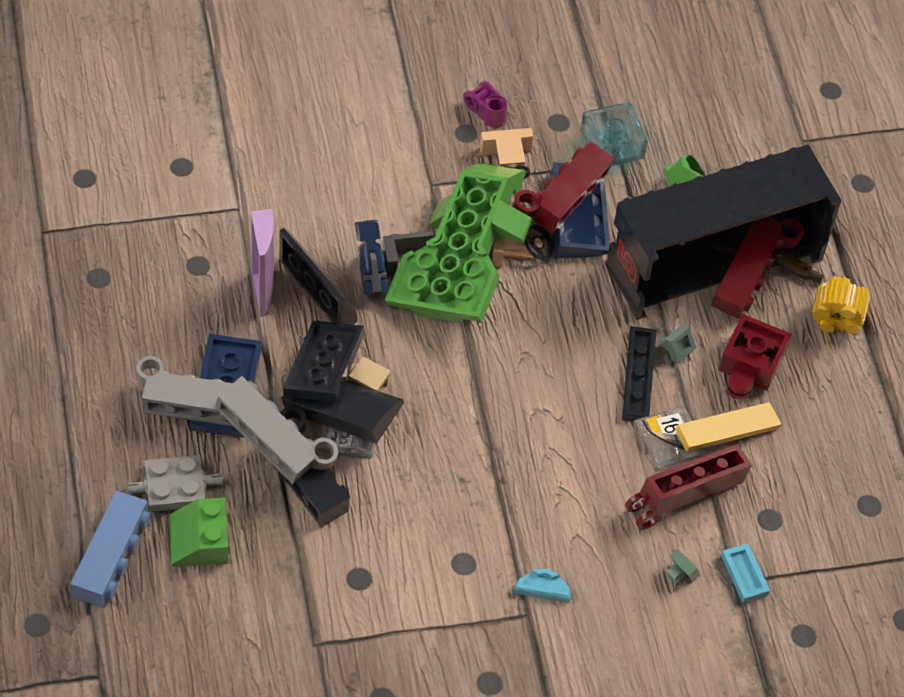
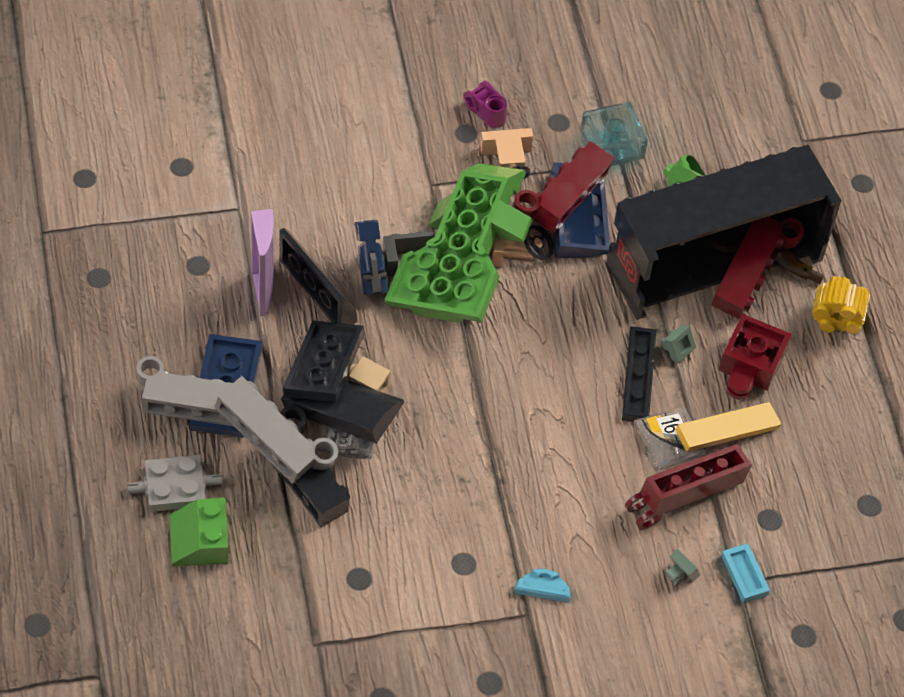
medium blue brick [70,490,151,608] -> none

